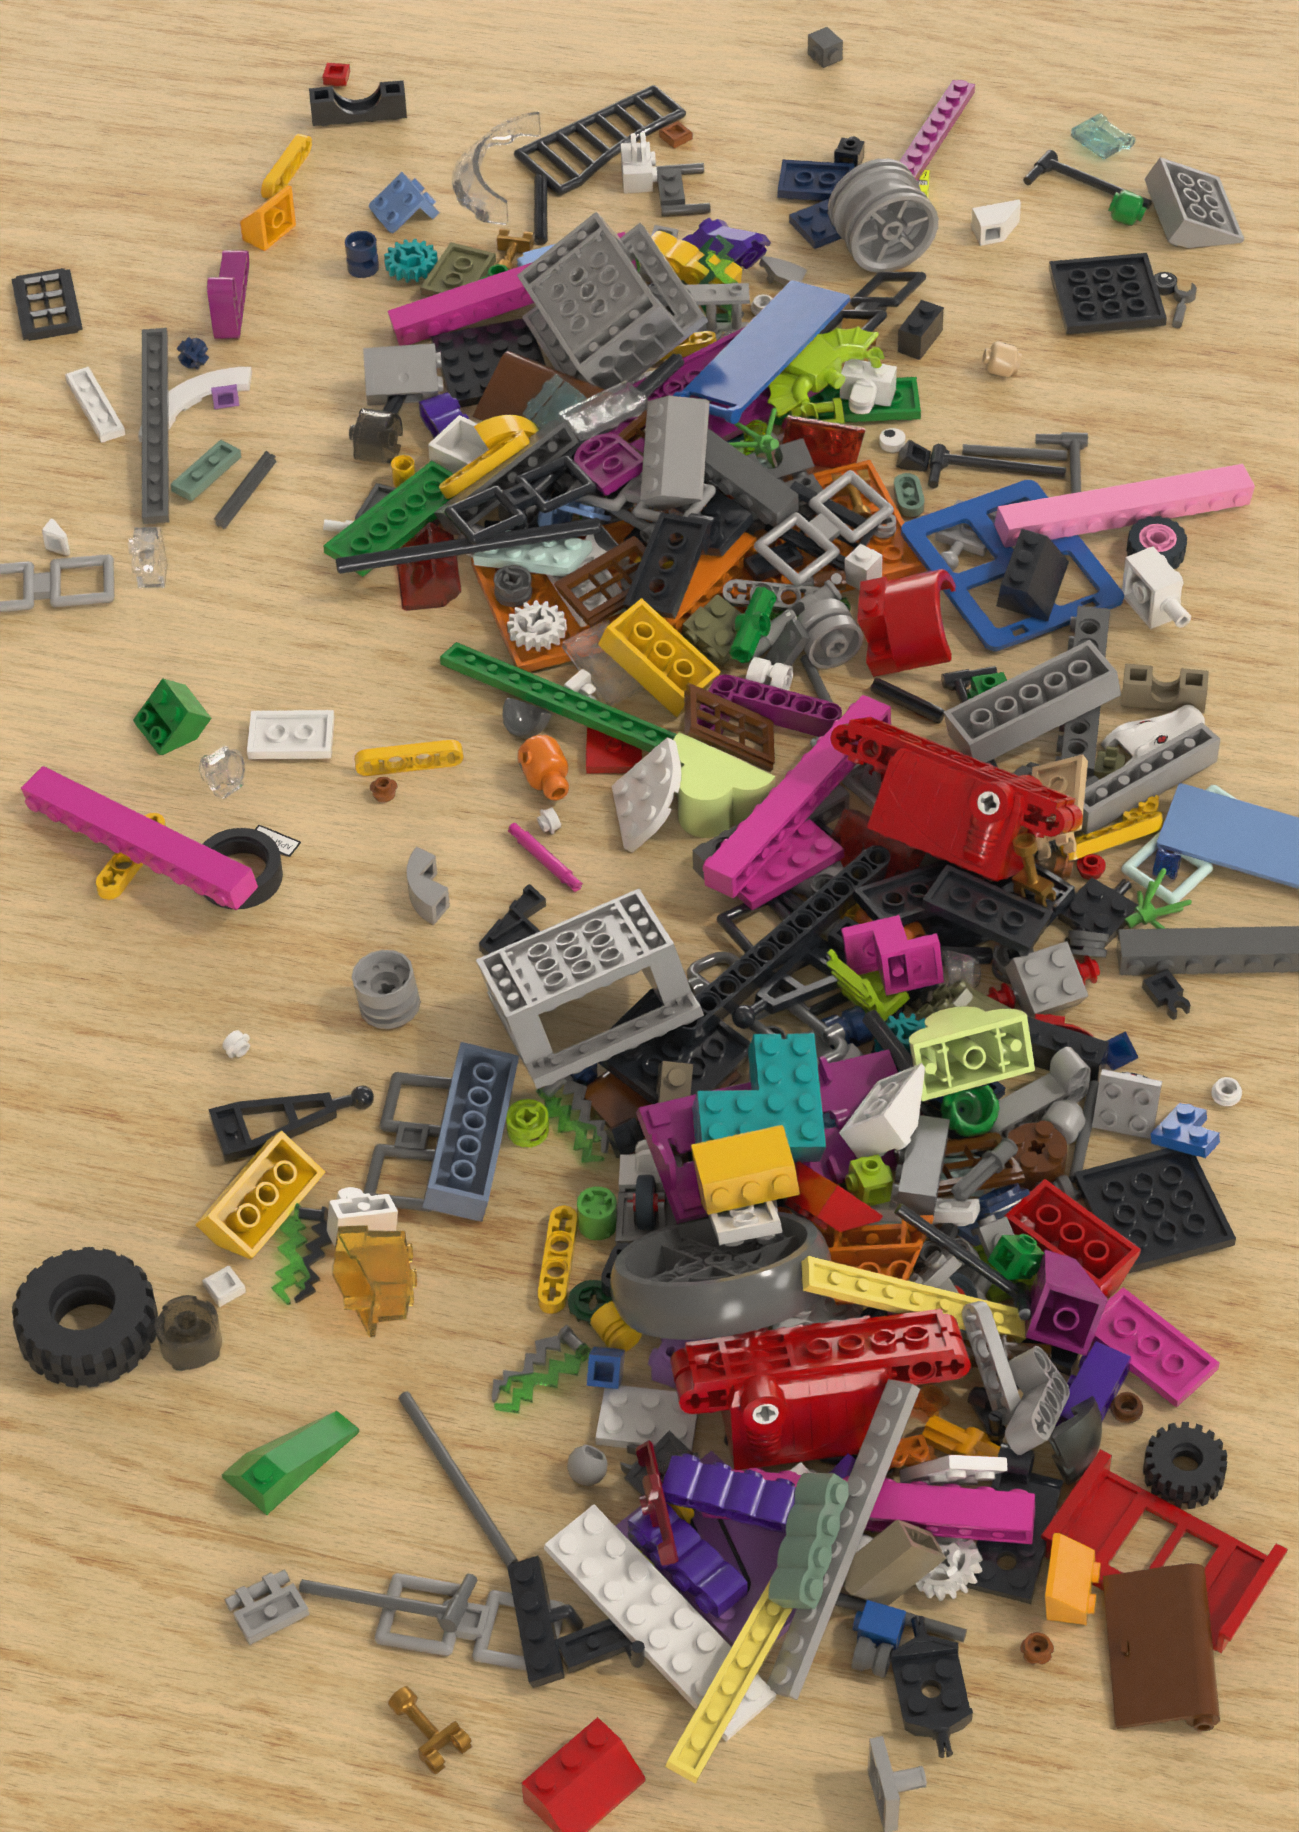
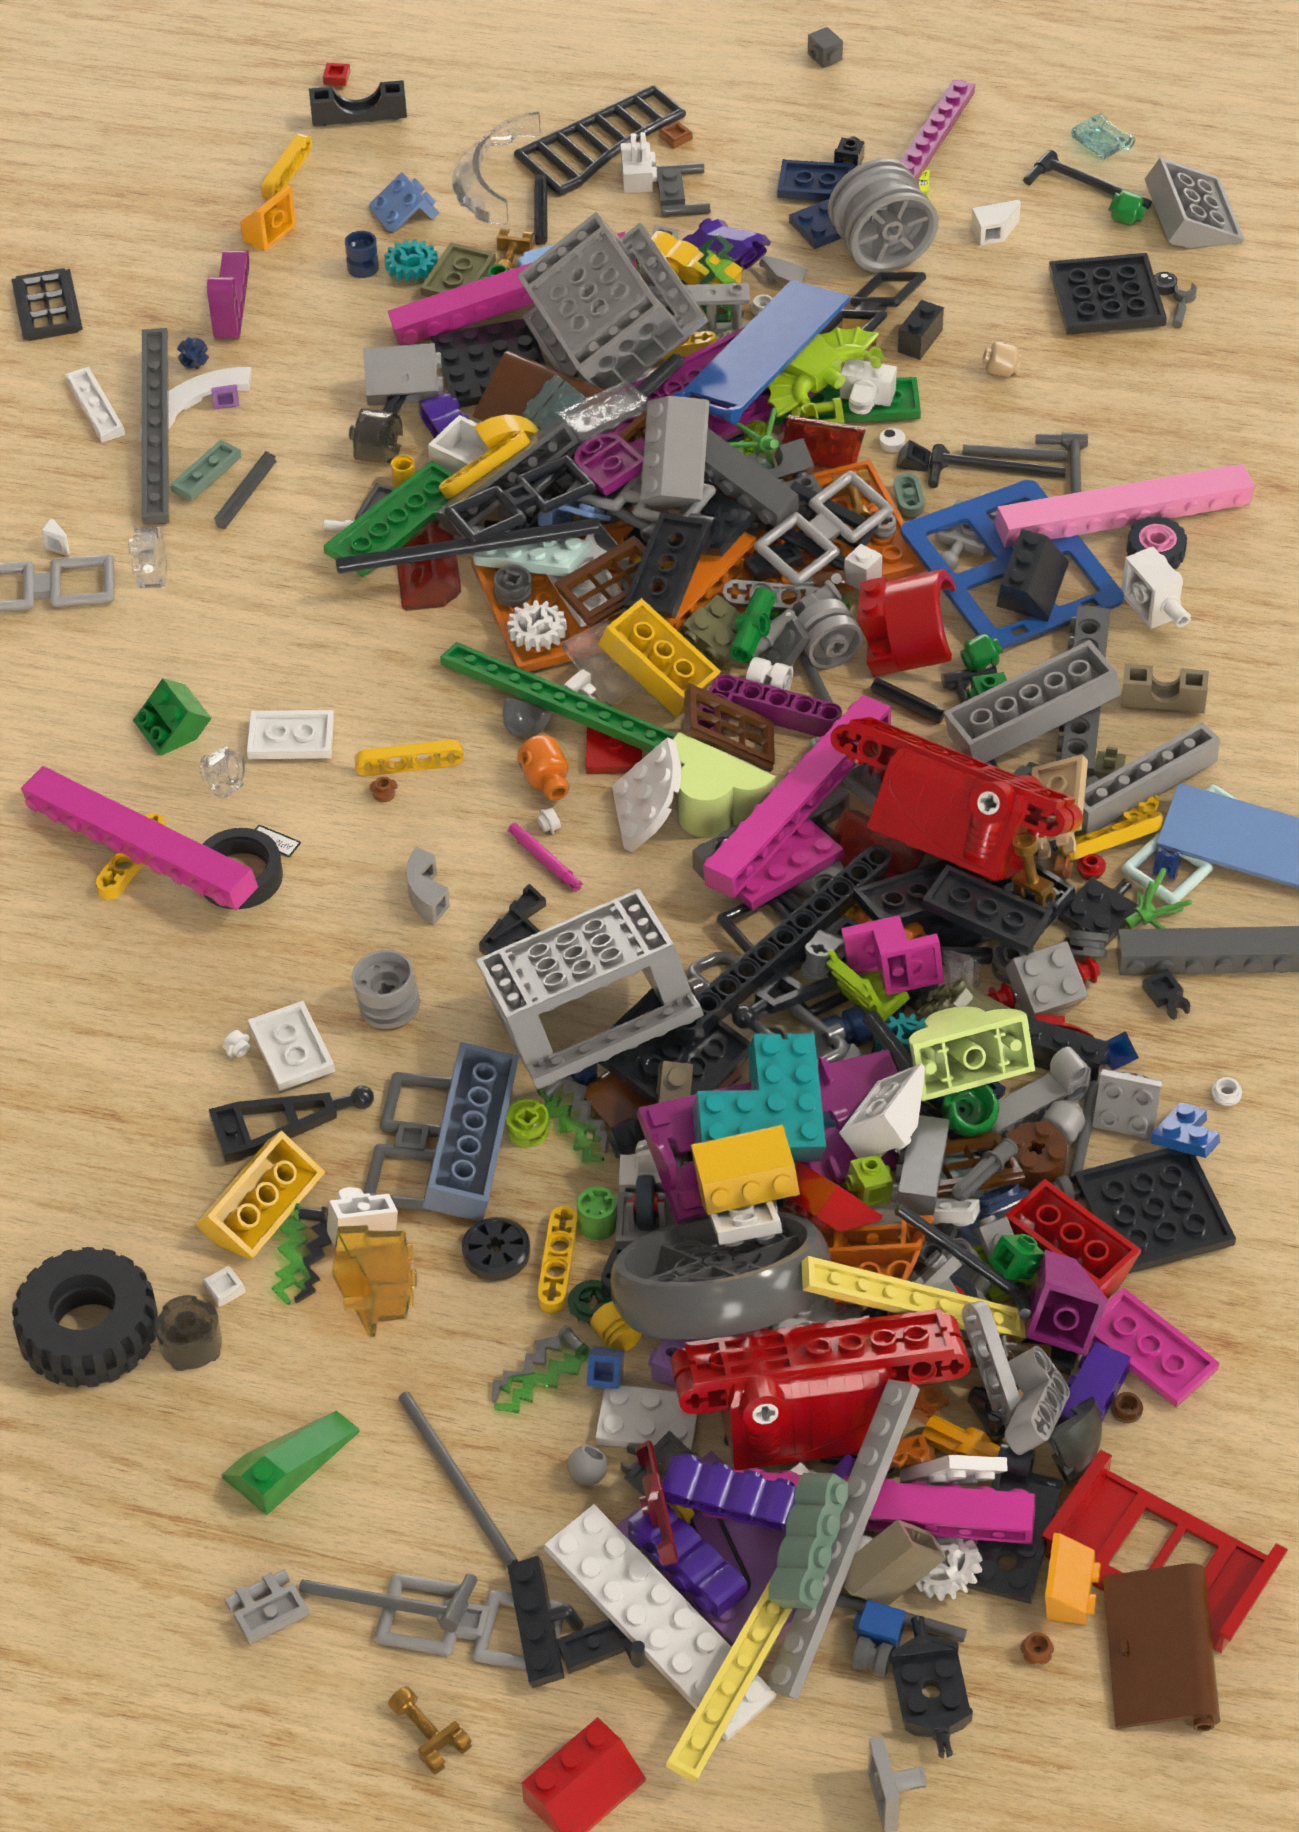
white animal [1101,705,1205,766] -> none
black tyre [1143,1422,1228,1509] -> none
none -> white plate [248,1001,335,1091]
none -> black wheel [462,1217,531,1280]
none -> dark grey piece [800,929,845,980]
none -> green head [960,633,1003,672]

